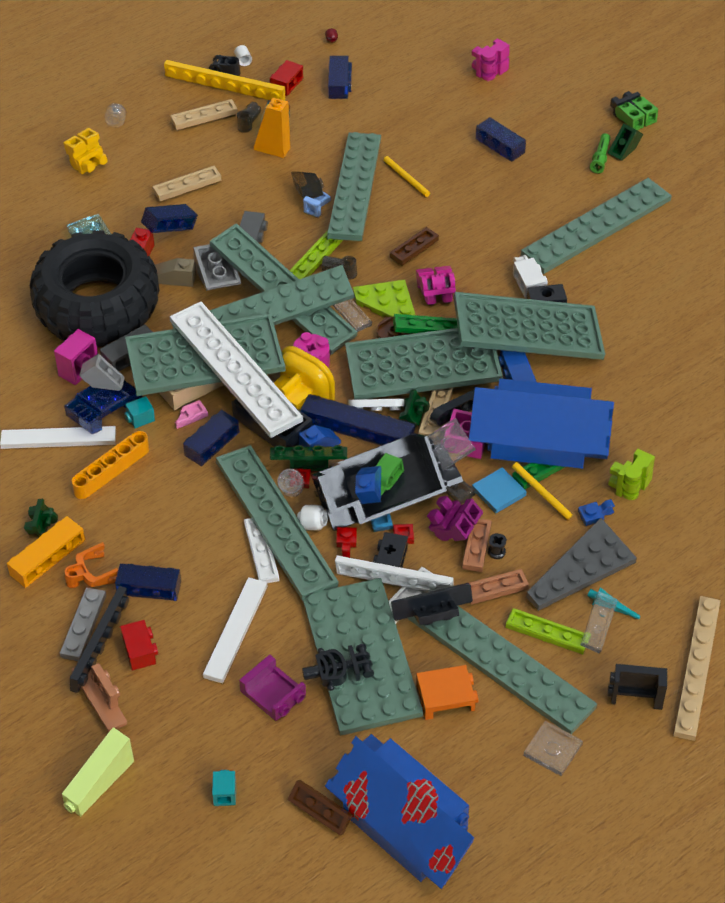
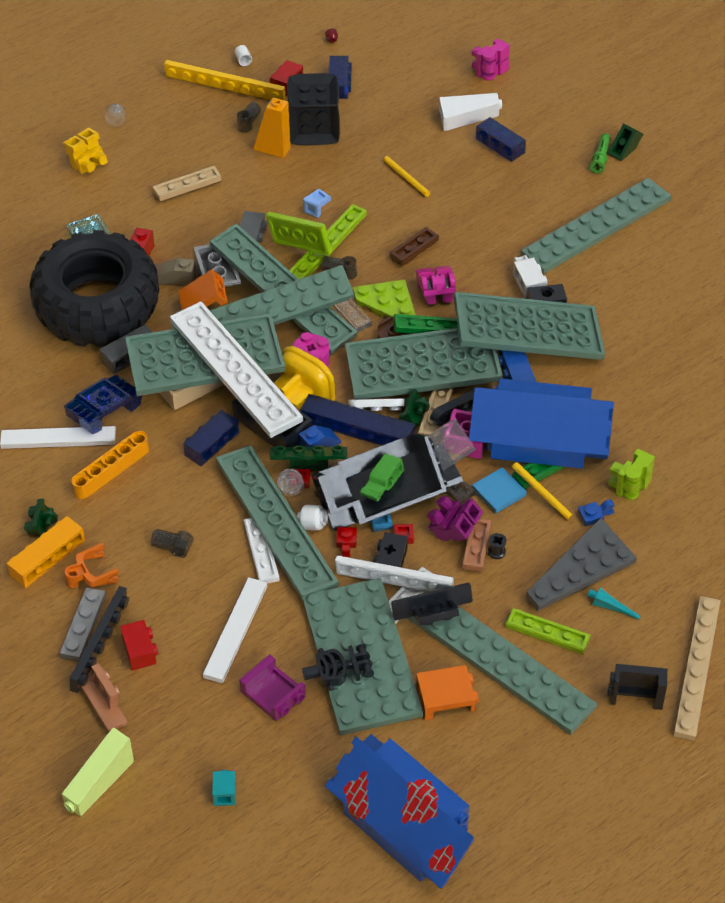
dark pink brick [54,329,98,385] -> none
light grey slope [79,354,125,391] -> none
clear blue brick [115,564,181,601] -> none
teal brick [124,396,155,429] -> none
clear blue brick [141,204,198,233] -> none
tan plate [171,99,238,130] -> none
bright pink tile [175,400,208,429] -> none
black piece [209,55,241,76] -> none
reddish brown plate [287,780,353,835] -> none
clear smoke slope [291,171,324,199] -> none
sand green plate [328,132,381,241] -> none
blue slope [355,466,381,504] -> none
nougat plate [470,569,529,605] -> none
clear tile [523,721,583,776] -> none
clear tile [580,592,618,653] -> none
bright green hips [610,91,658,130] -> none
none -> clear smoke piece [151,529,194,558]
none -> orange panel [179,269,228,310]
none -> lime tile [266,212,333,256]
none -> black piece [287,73,340,145]
none -> white slope [439,93,502,131]

